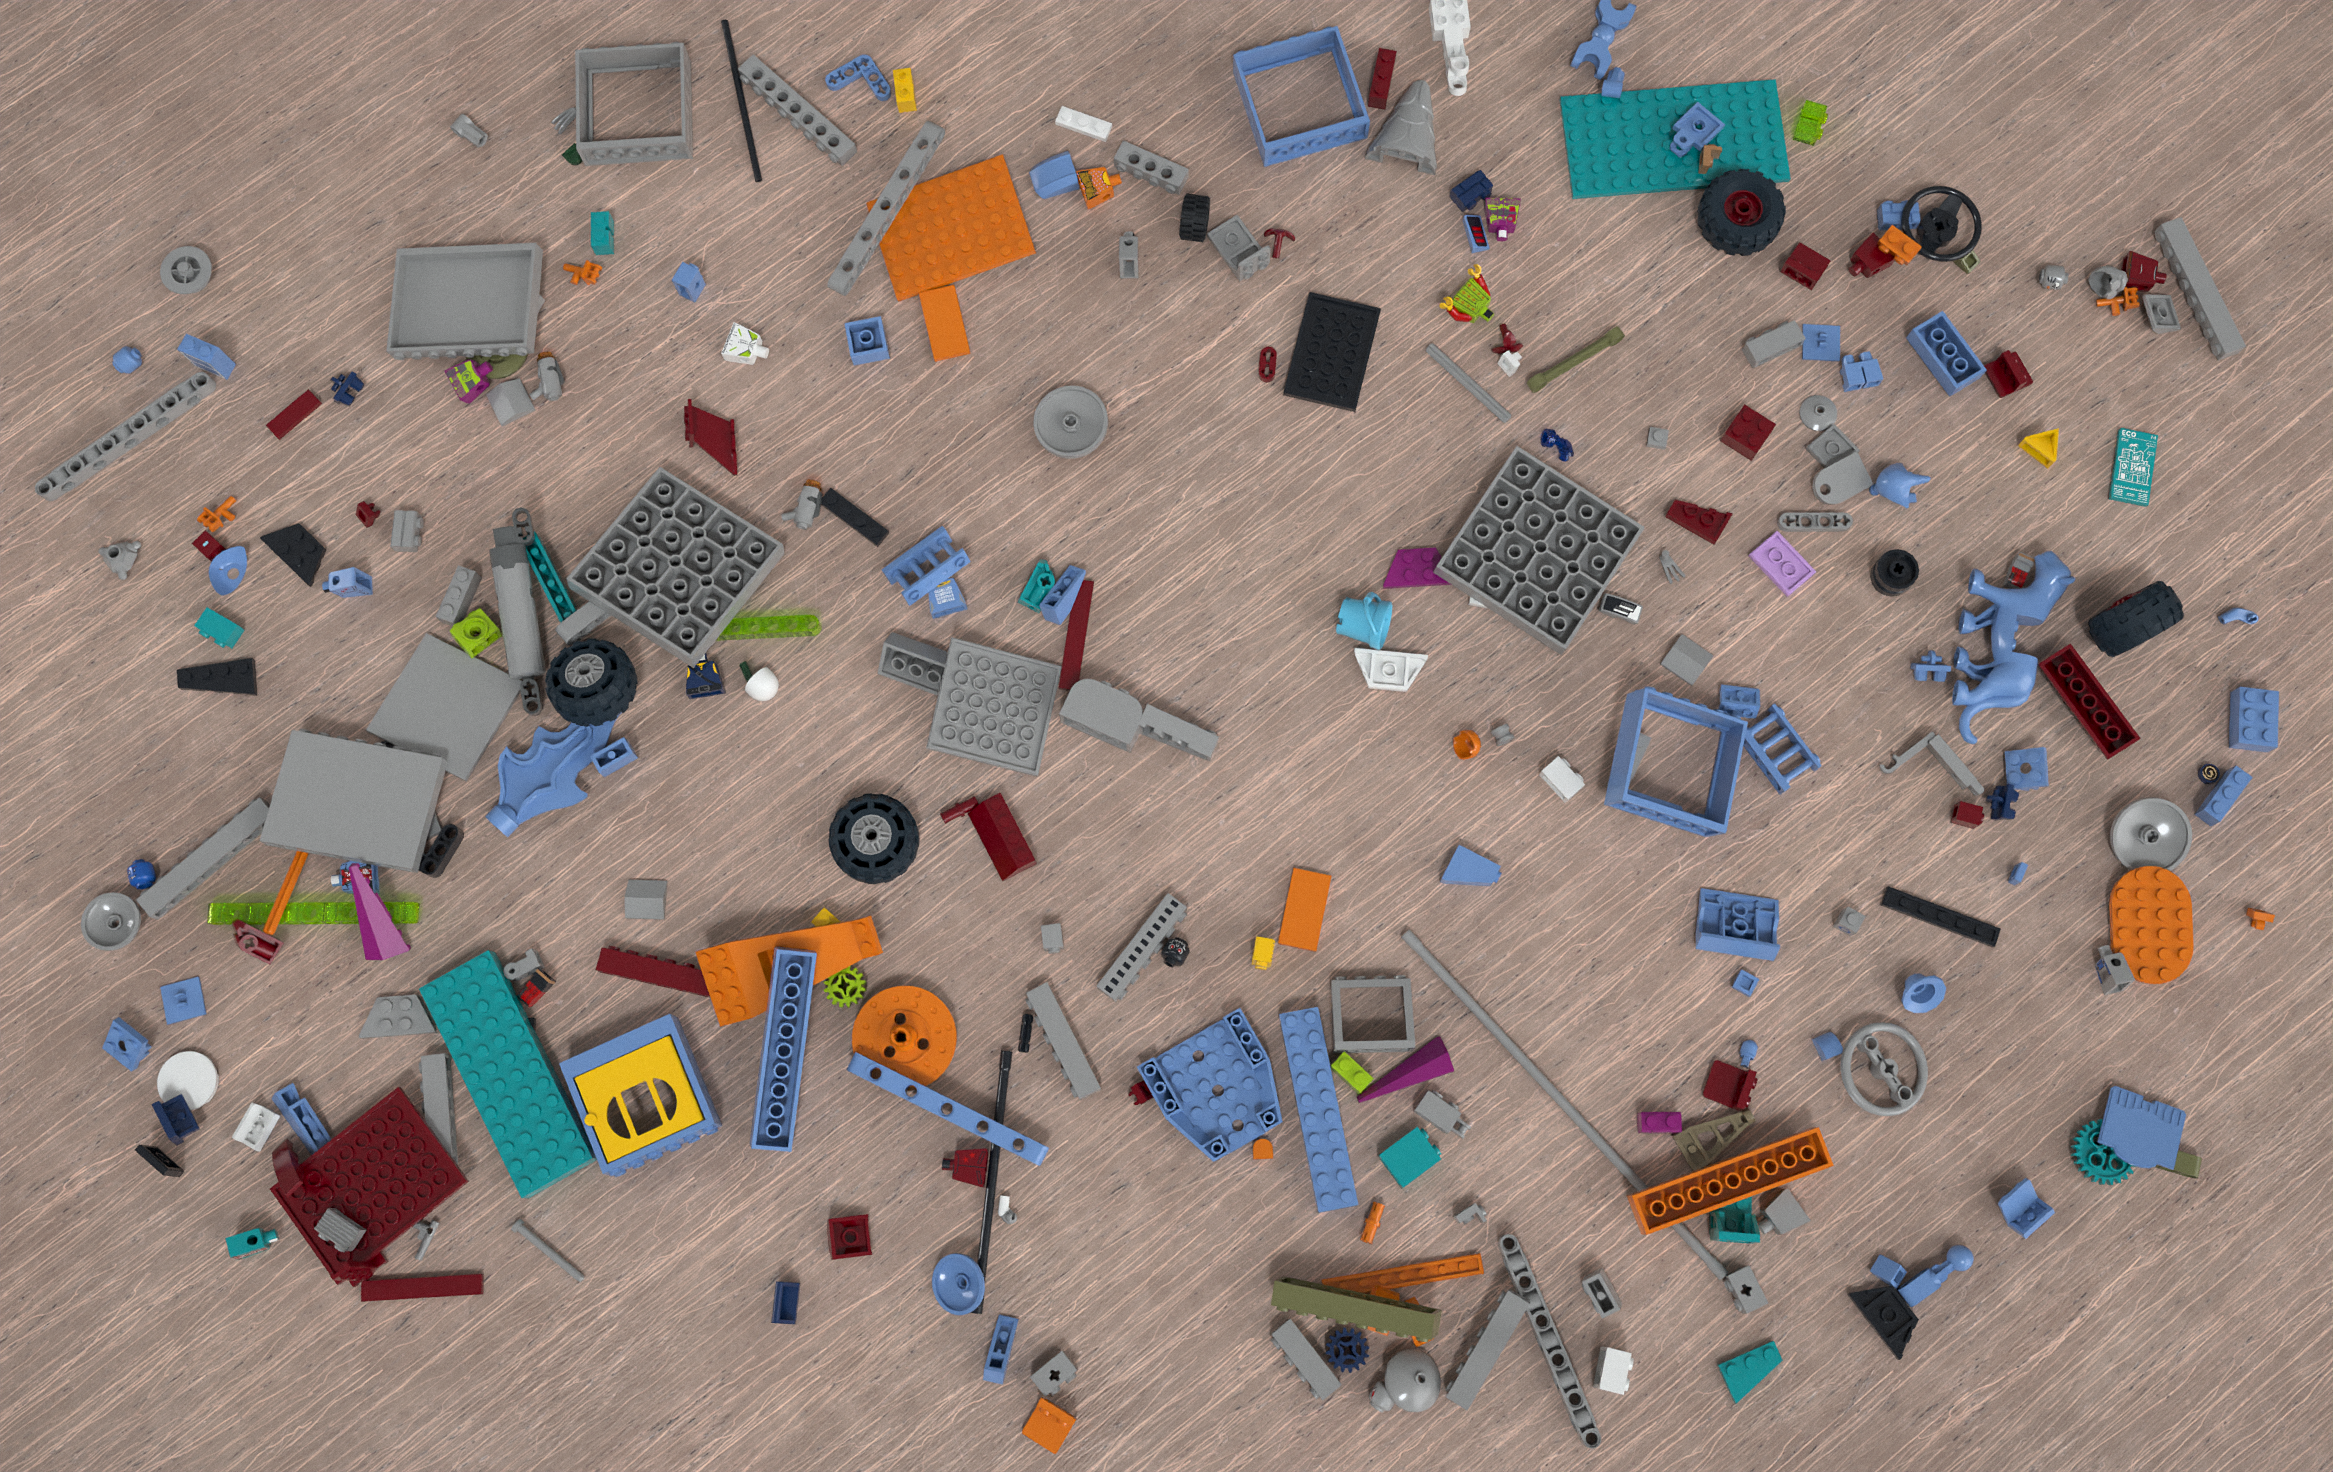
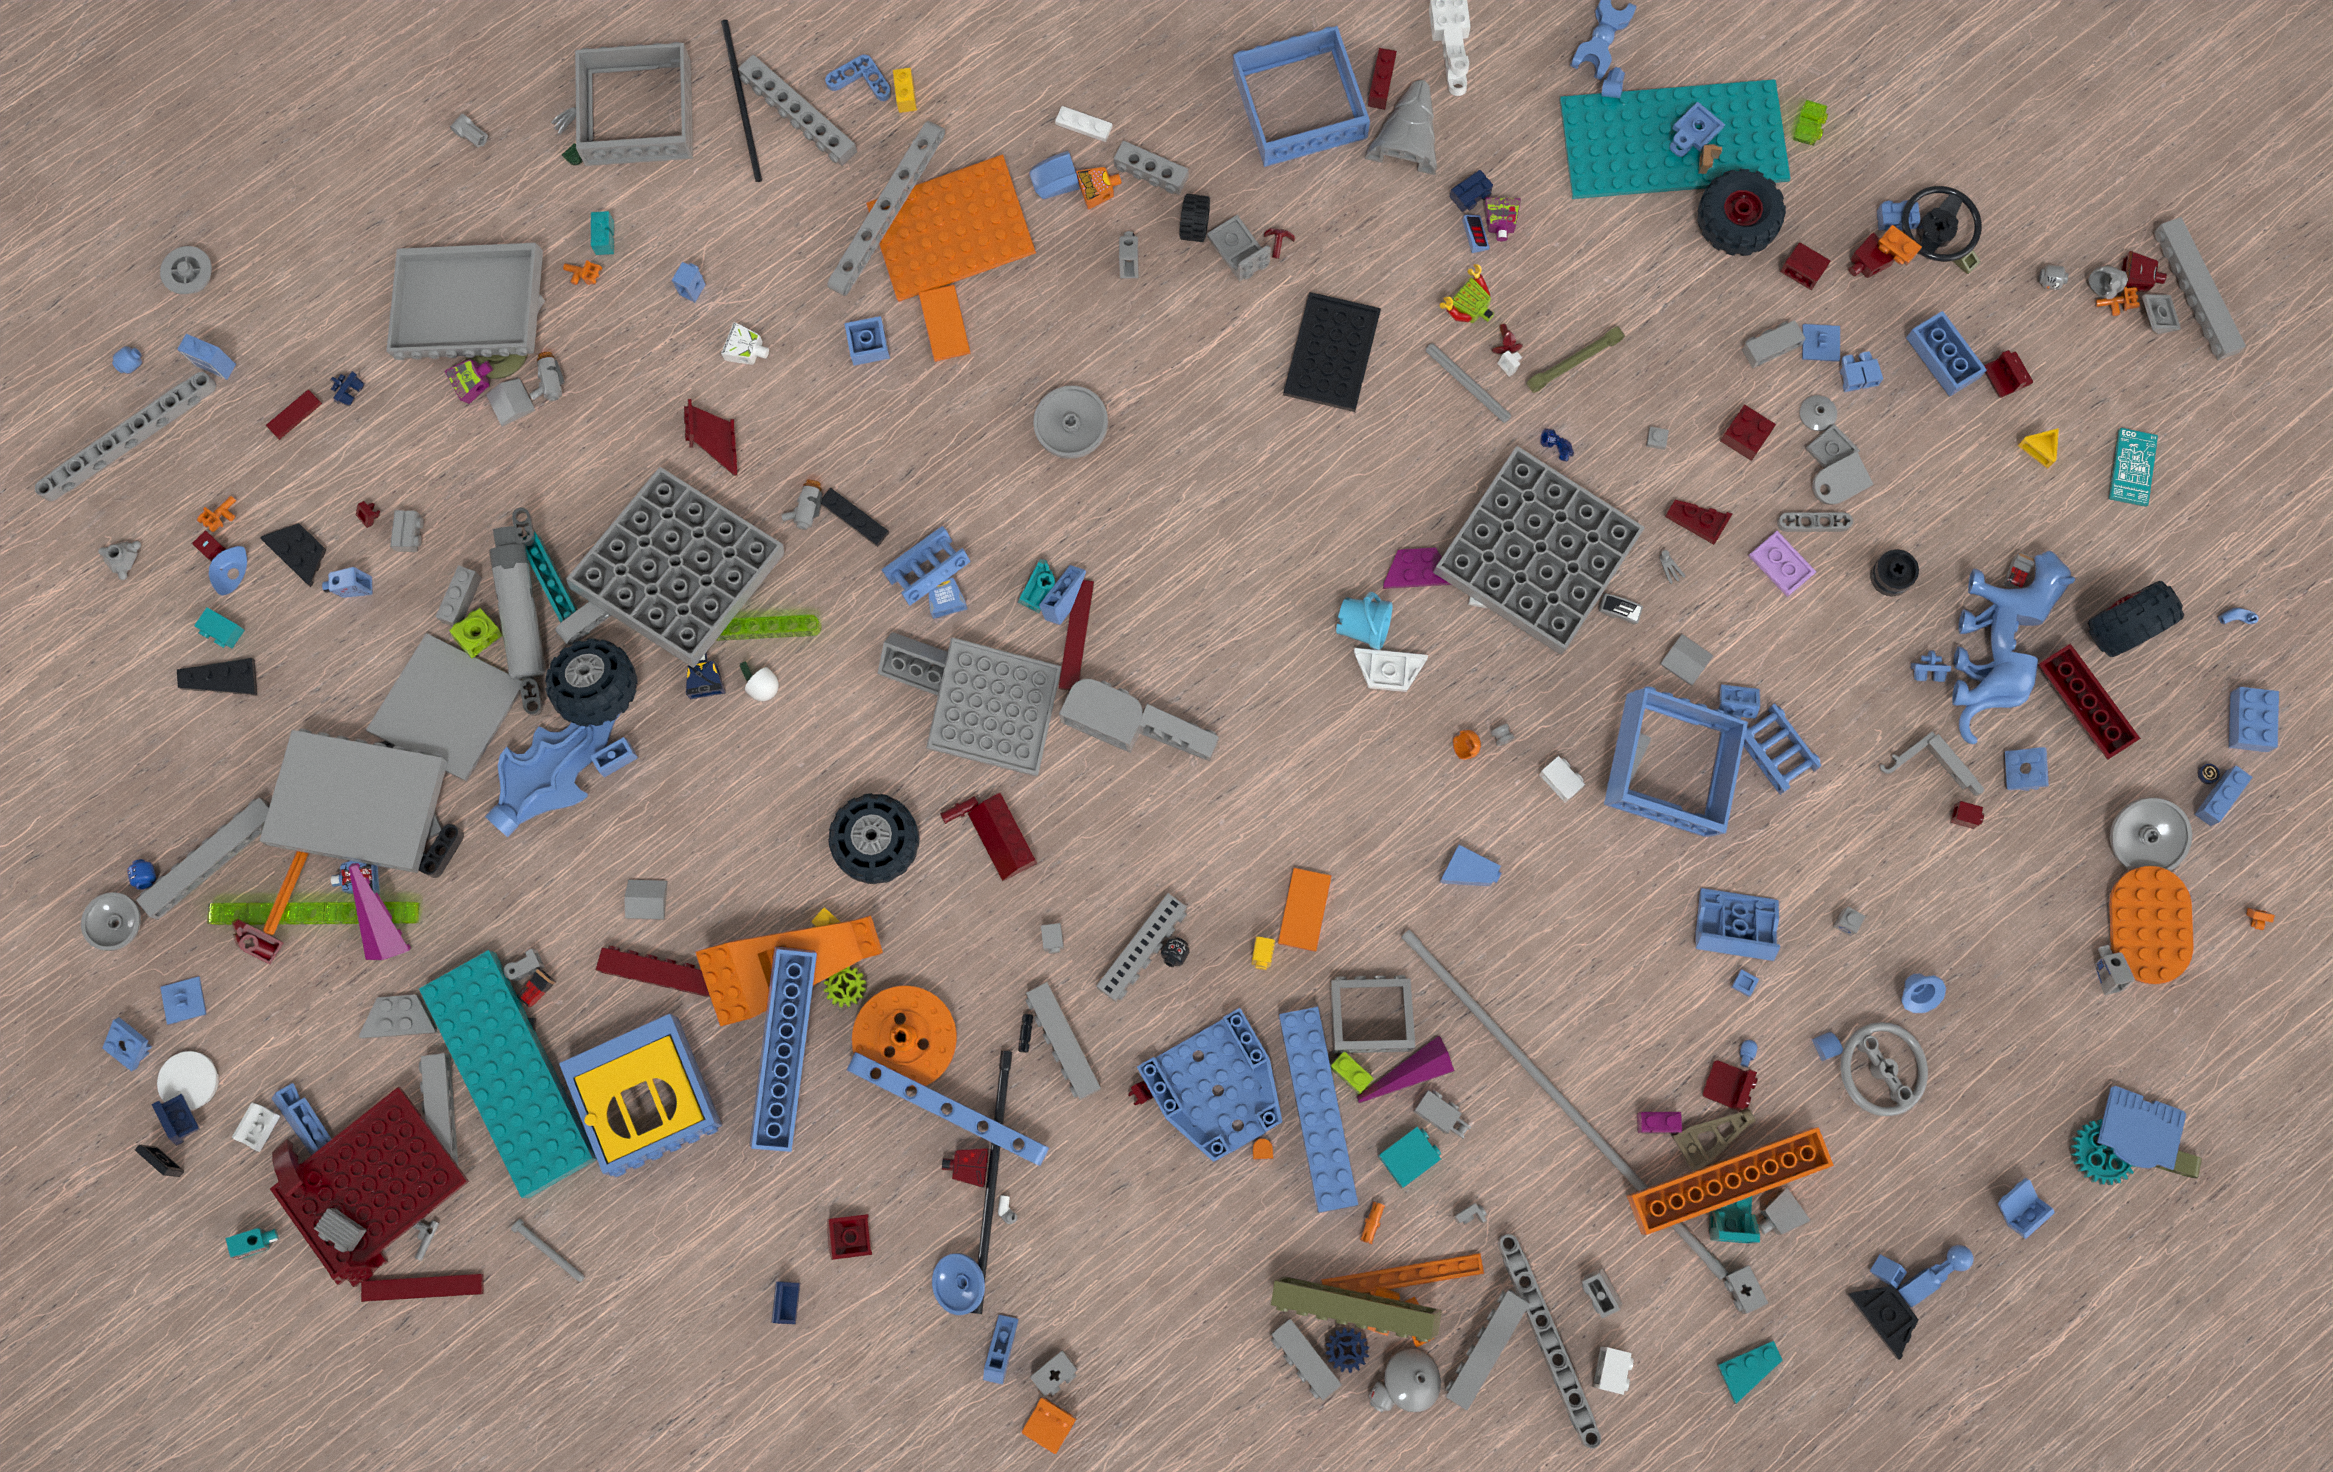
dark red beam [1258,347,1277,383] -> none
medium blue piece [1869,463,1931,508] -> none
black tile [1881,886,2001,948] -> none
dark blue hips [1986,784,2019,821] -> none
medium blue tile [2008,862,2028,885] -> none

